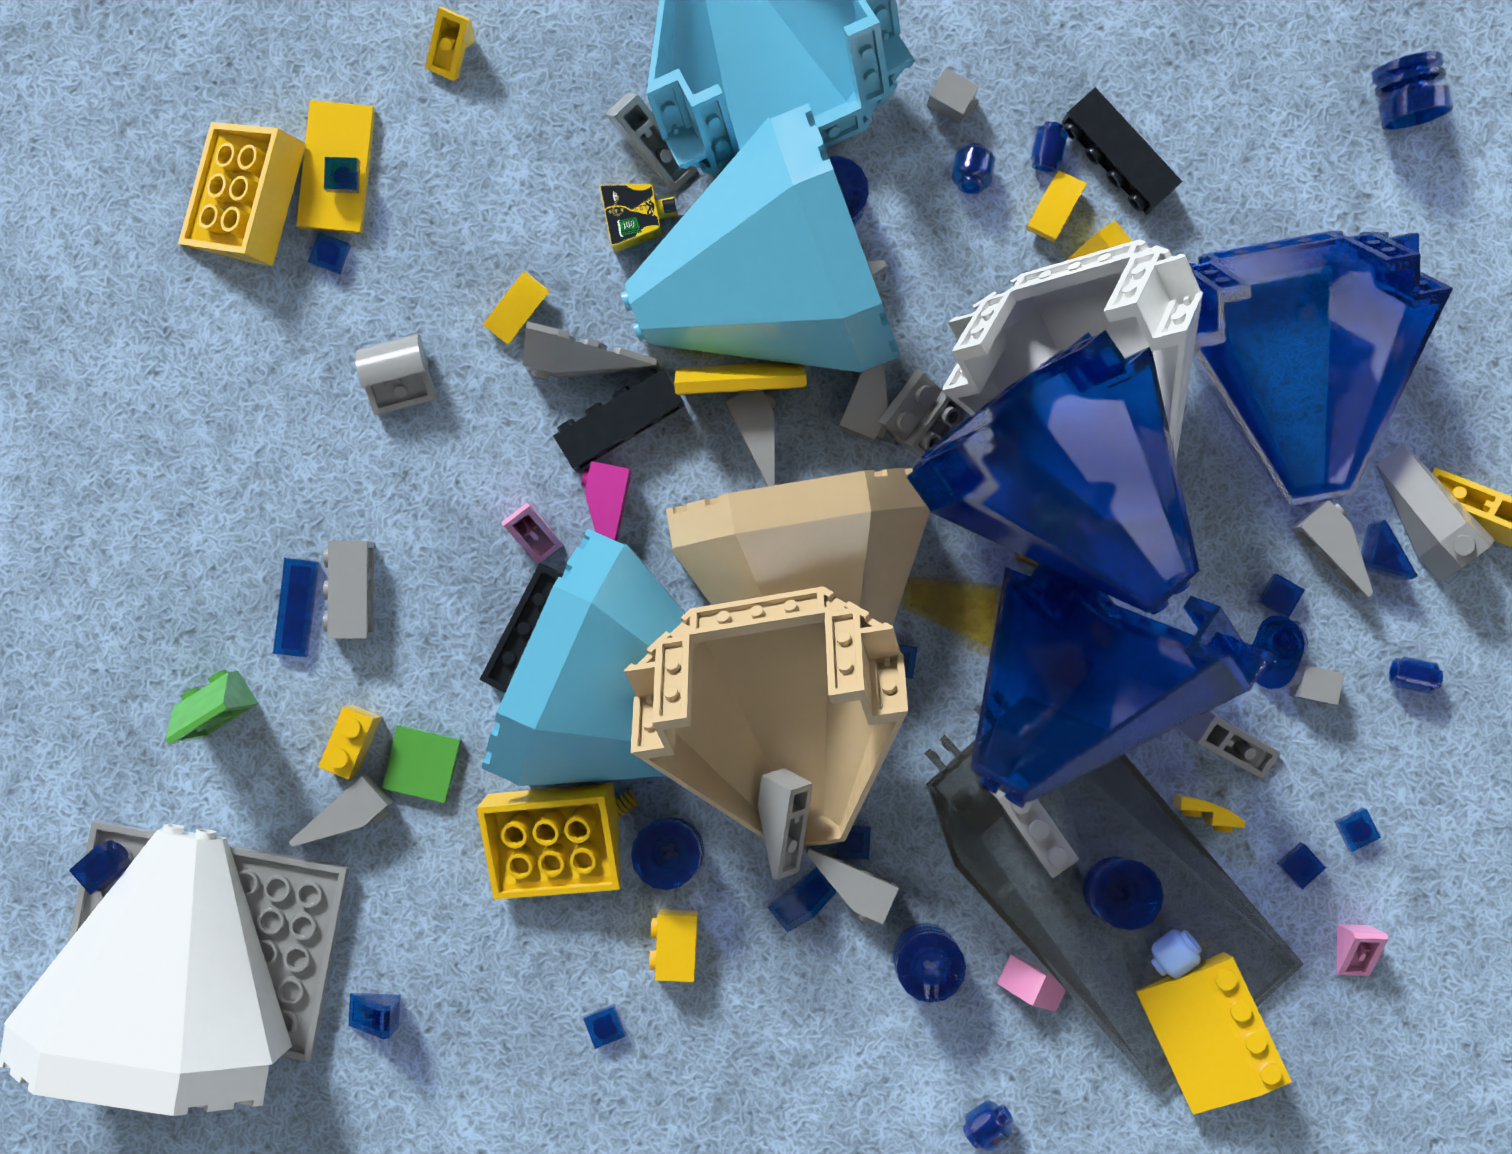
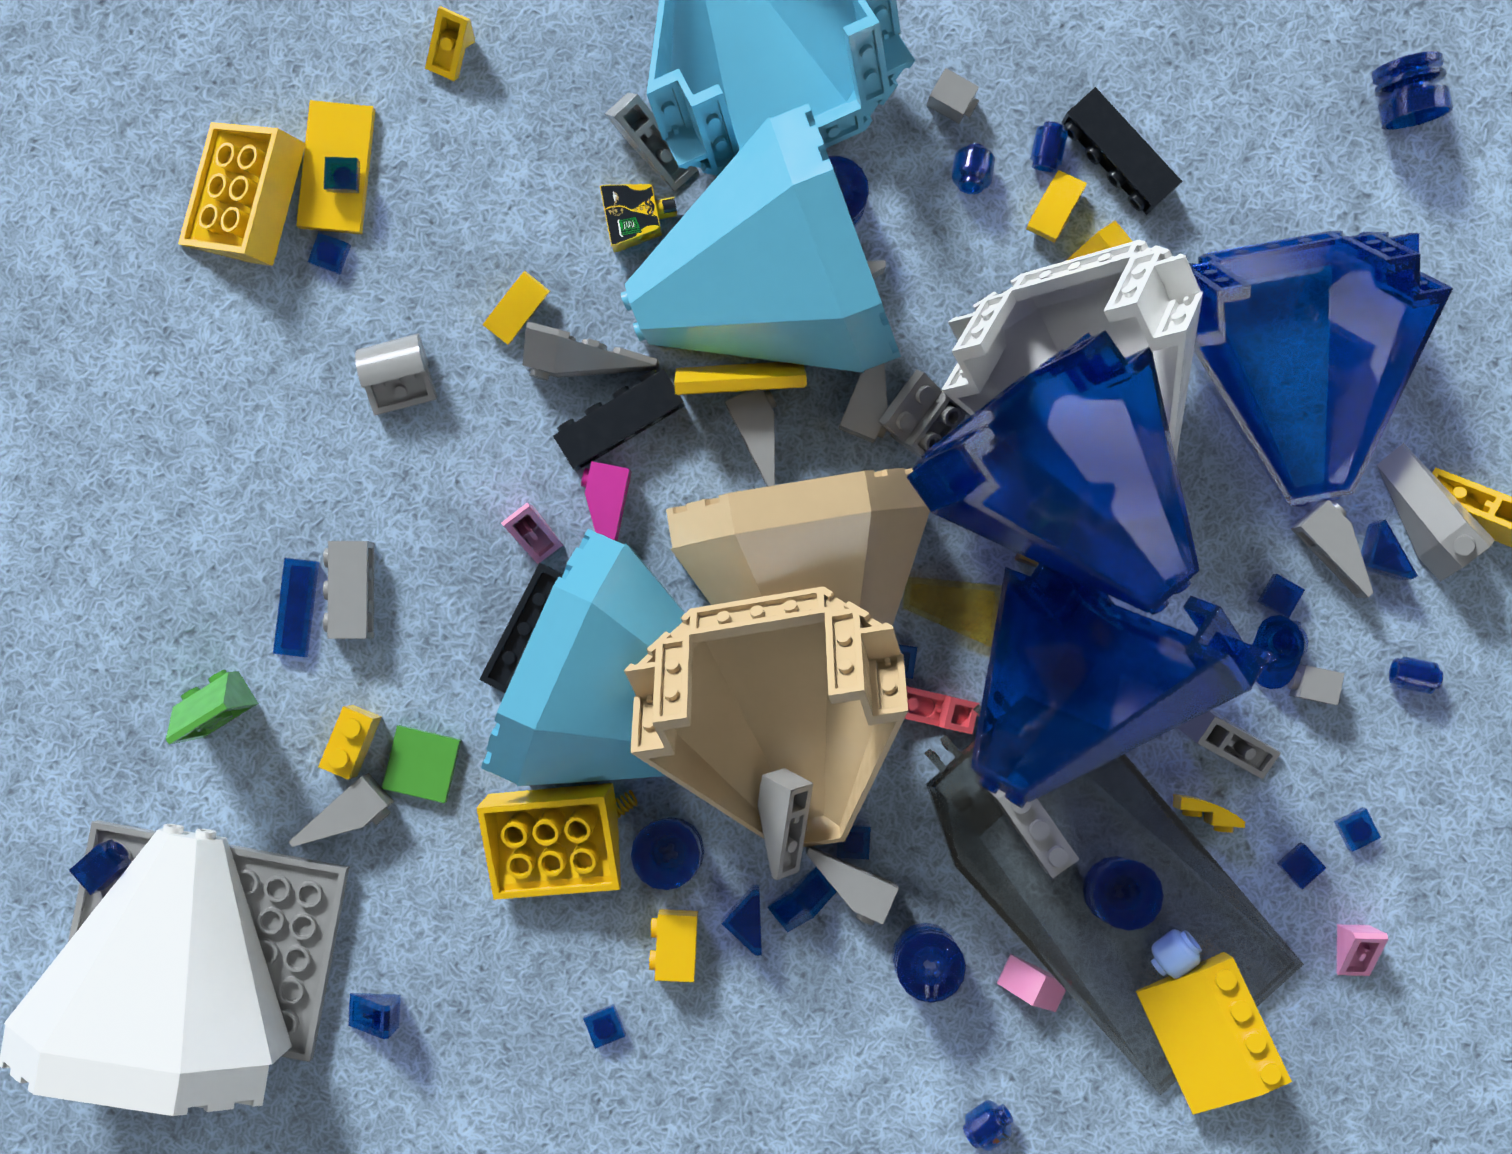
none -> clear blue slope [721,885,762,956]
none -> coral slope [905,686,980,734]

